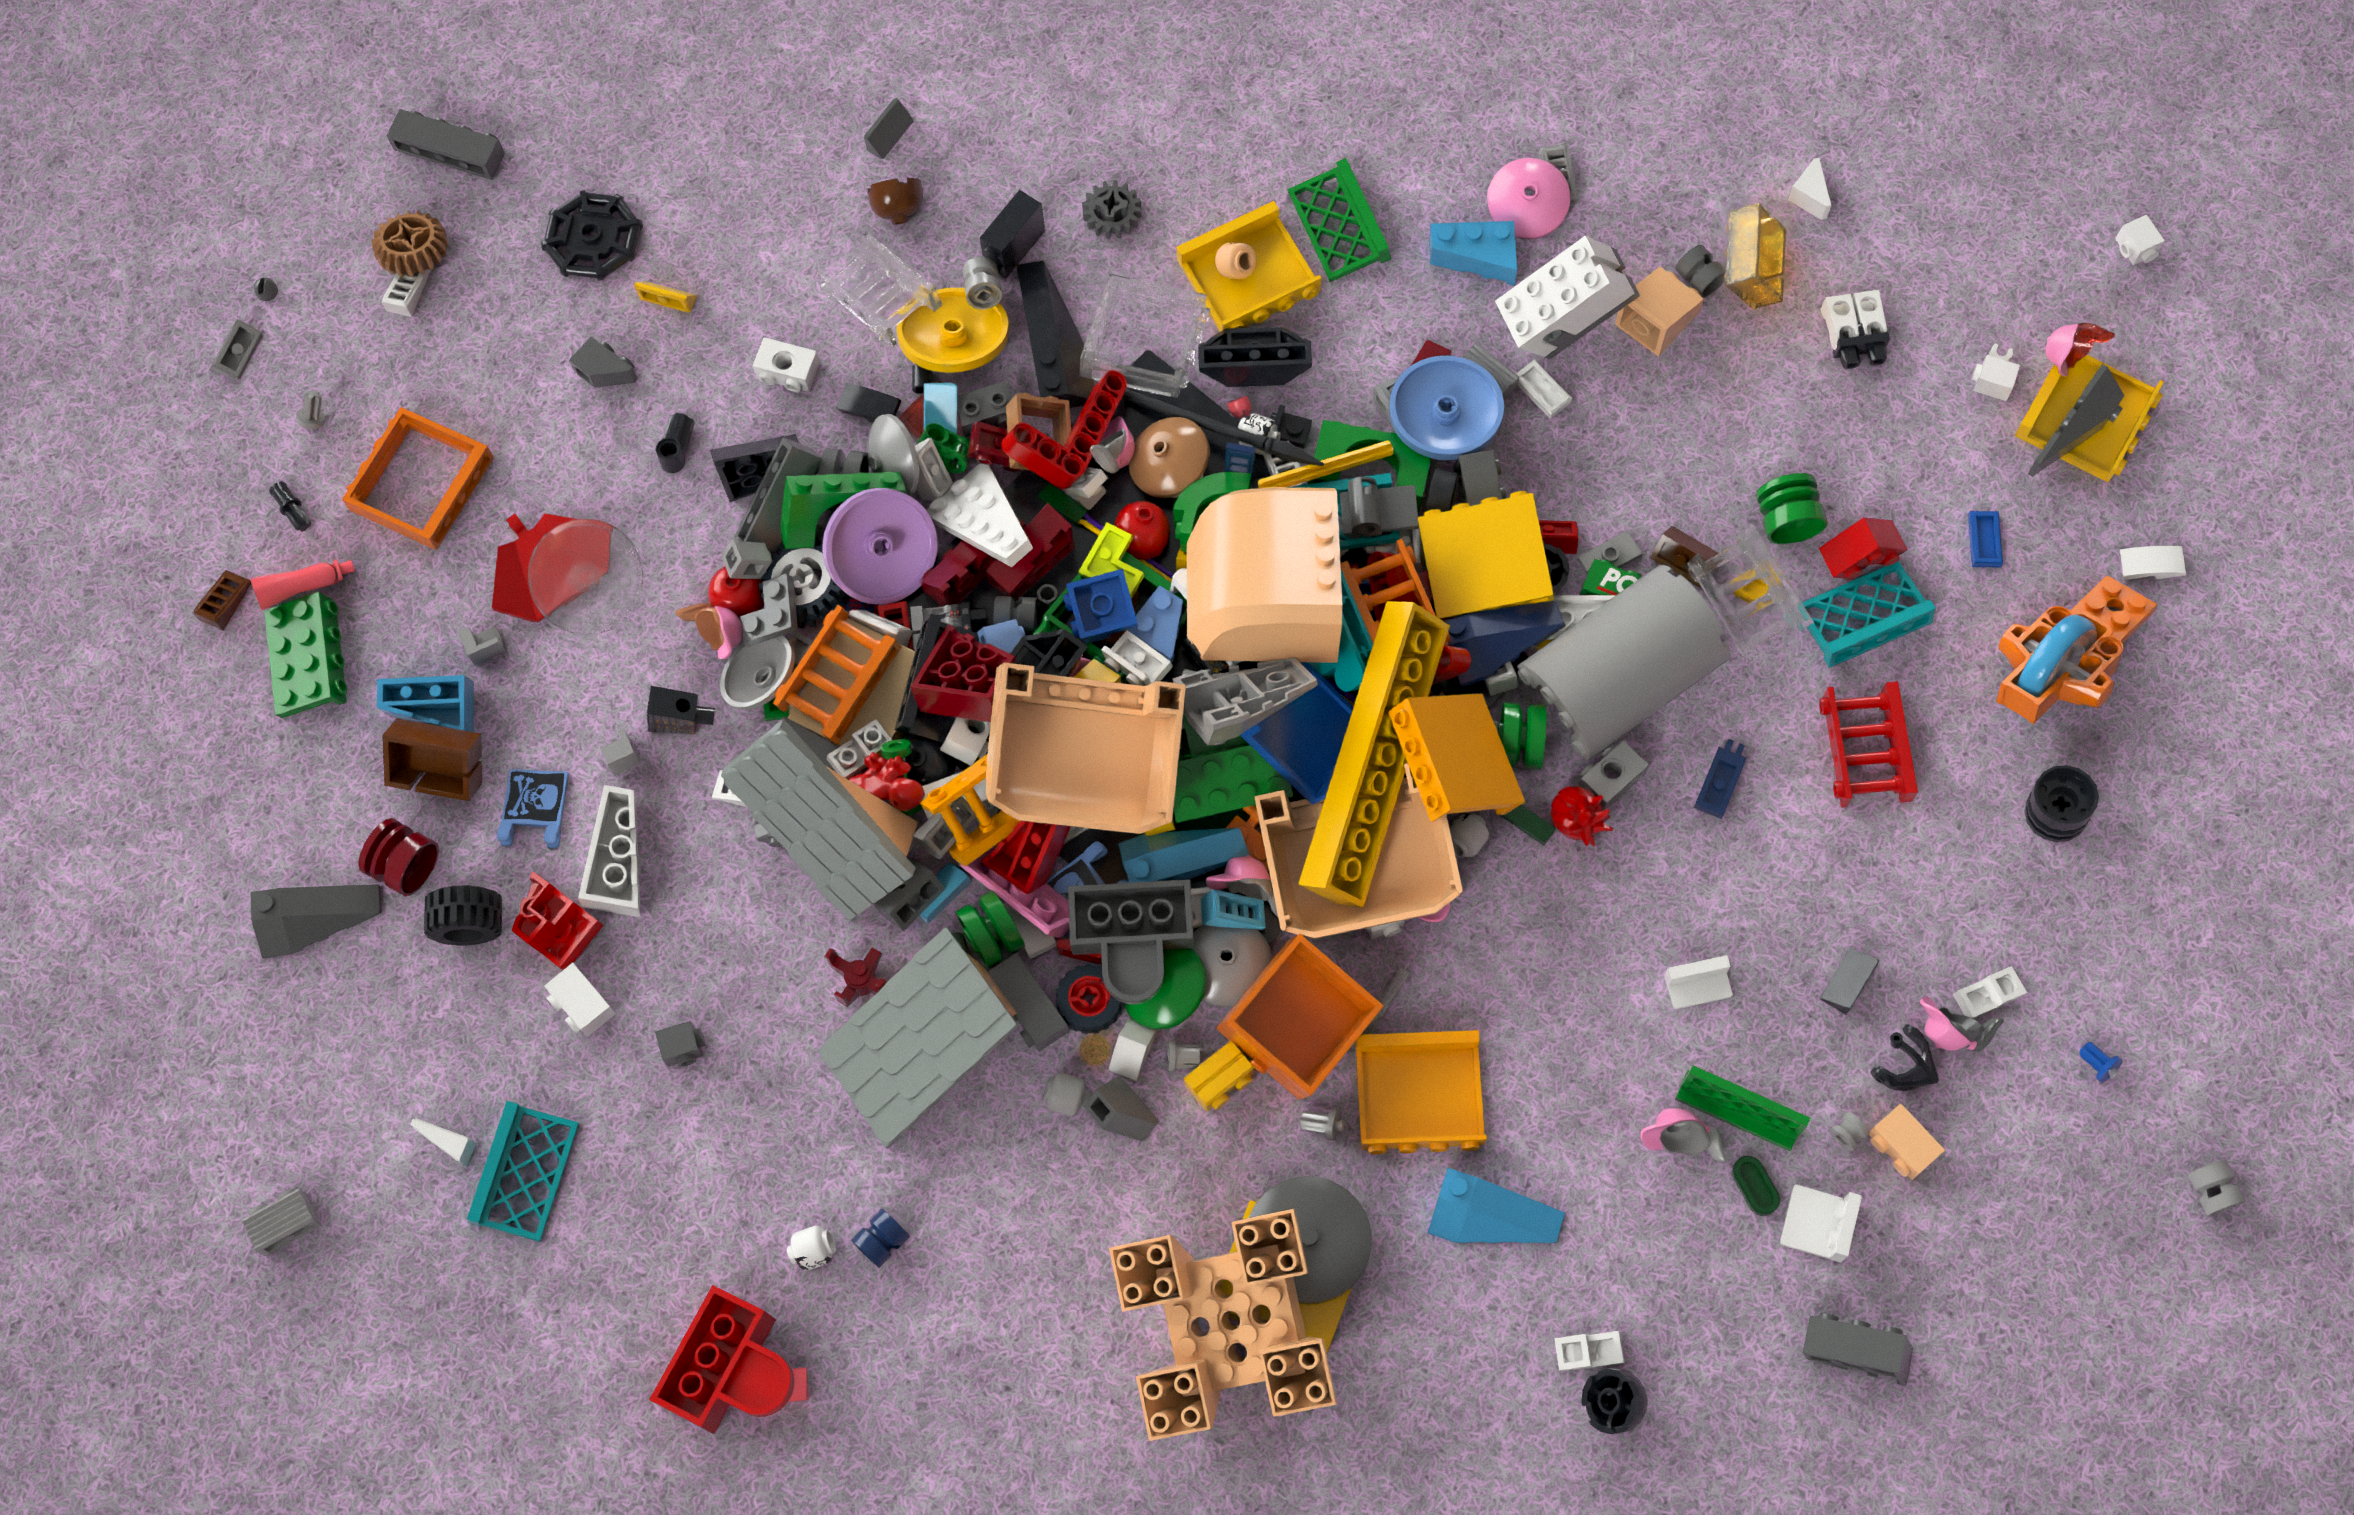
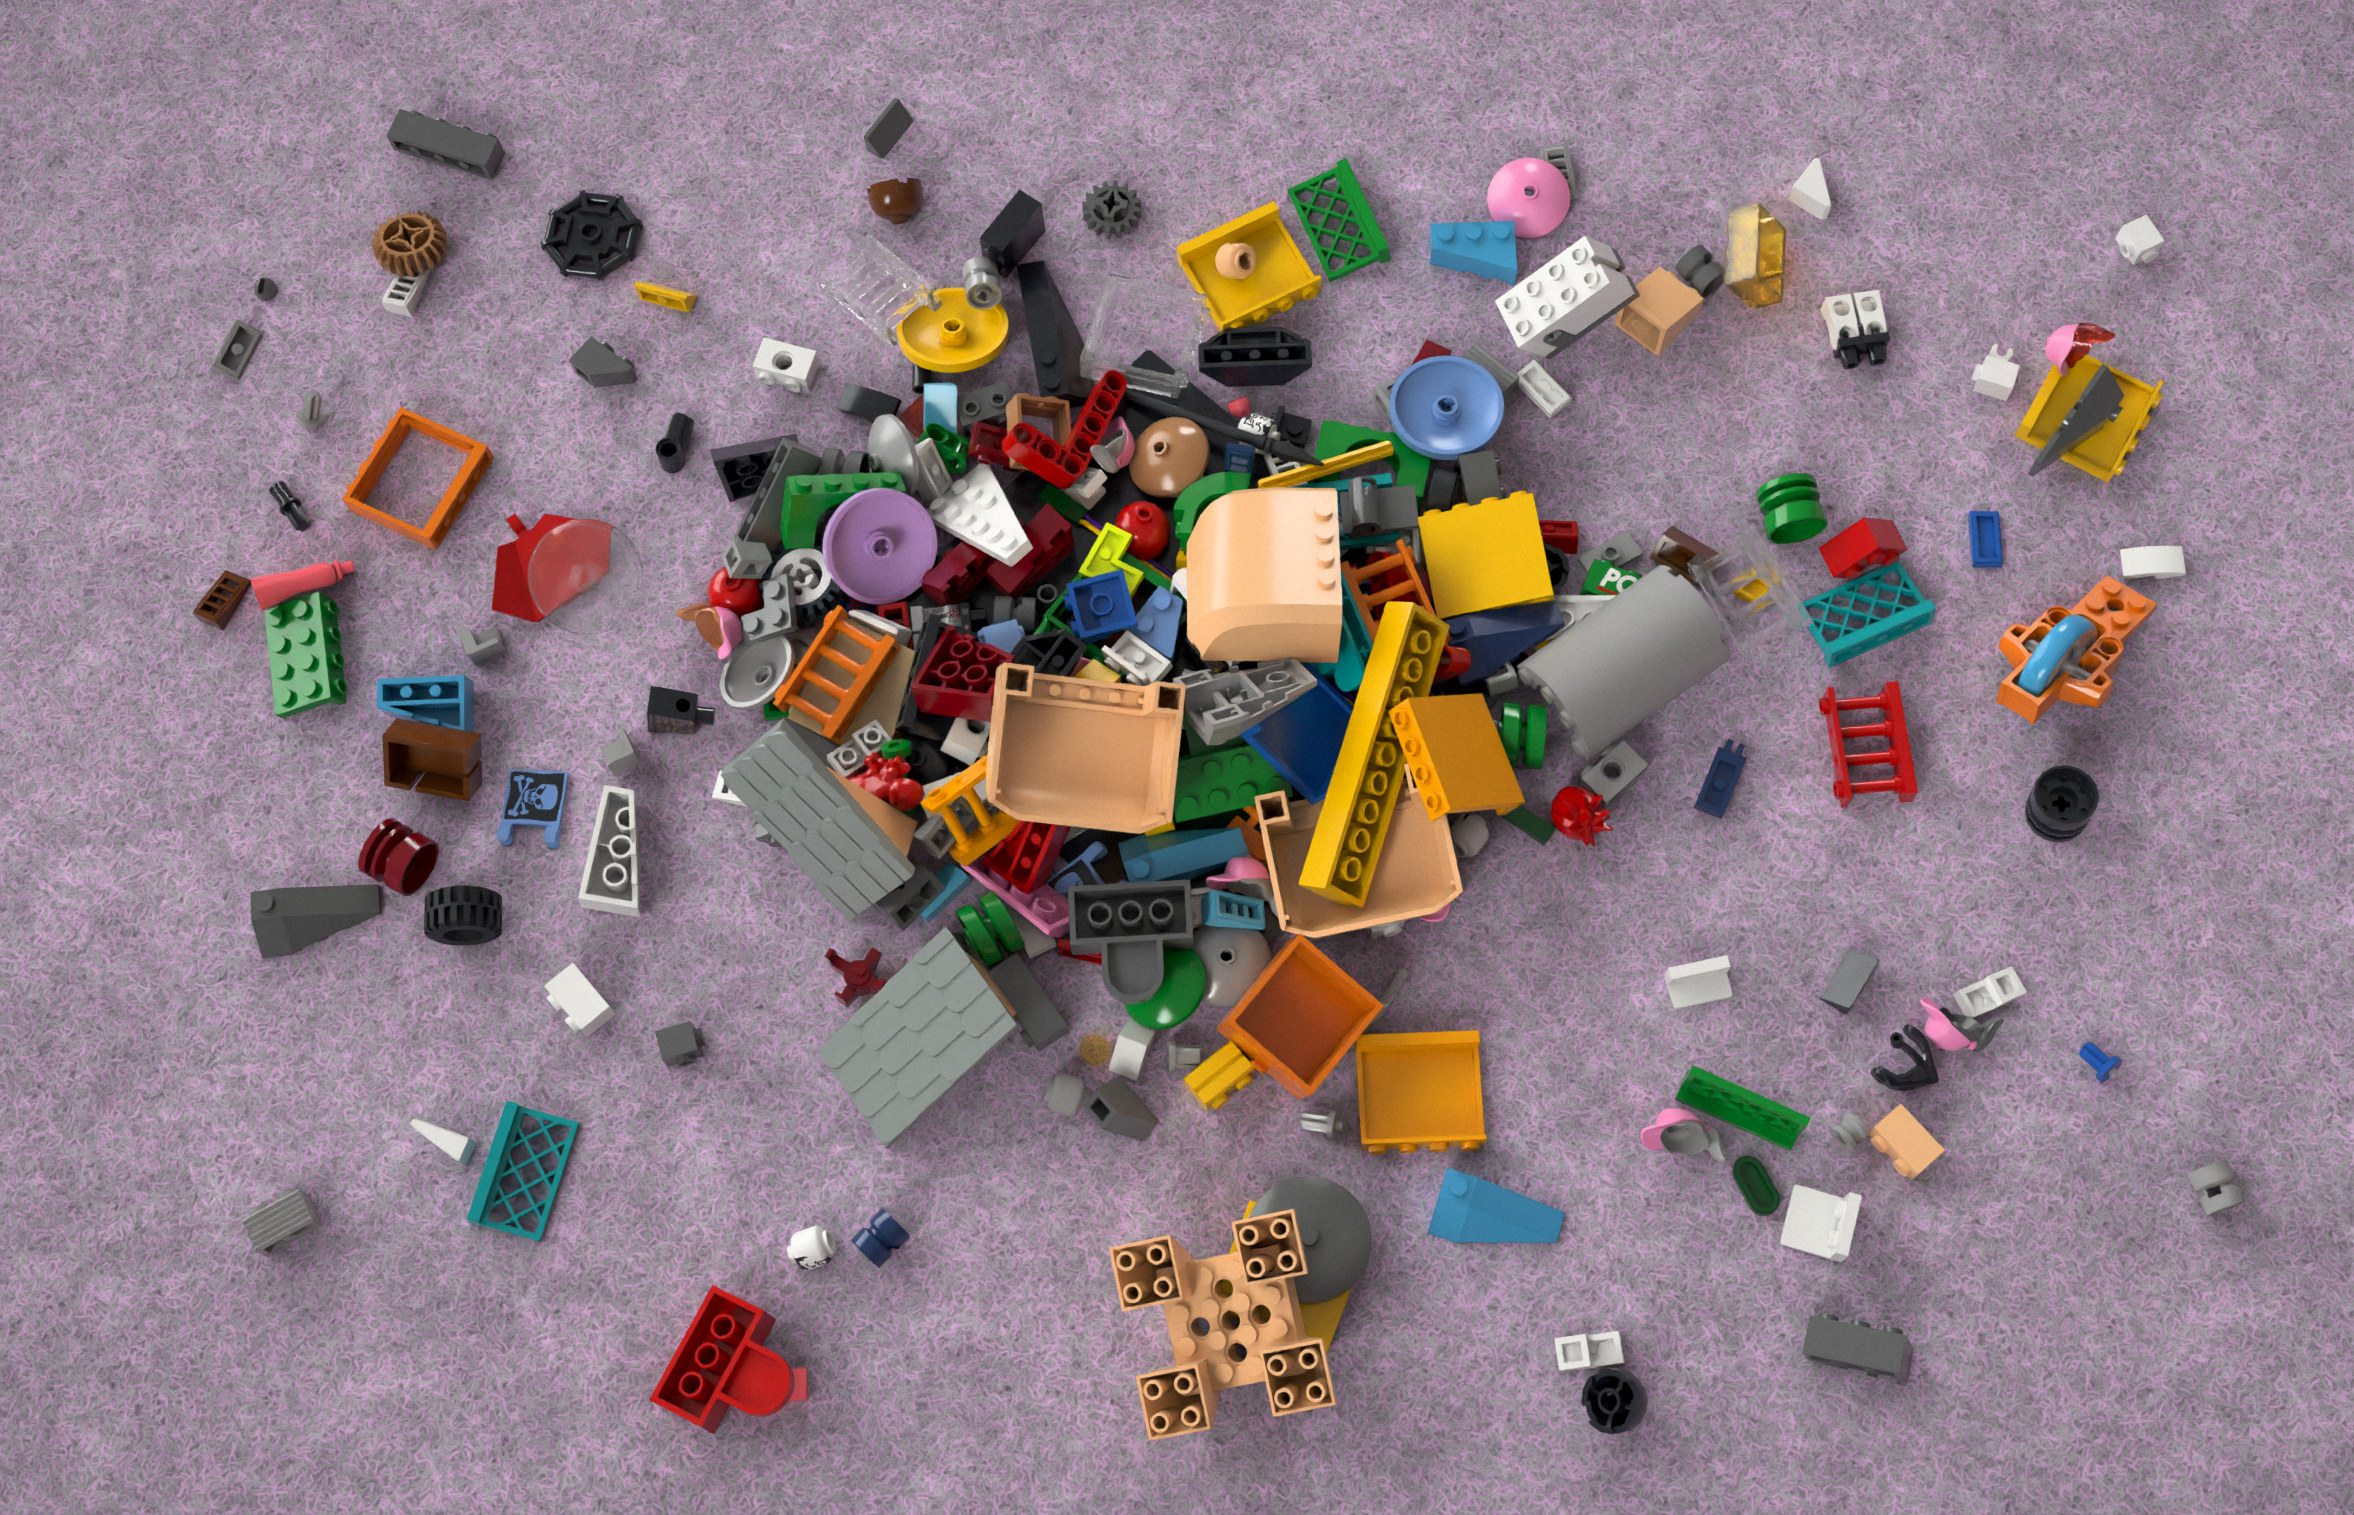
red slope [511,871,604,970] -> none
black wheel [1056,964,1123,1034] -> none

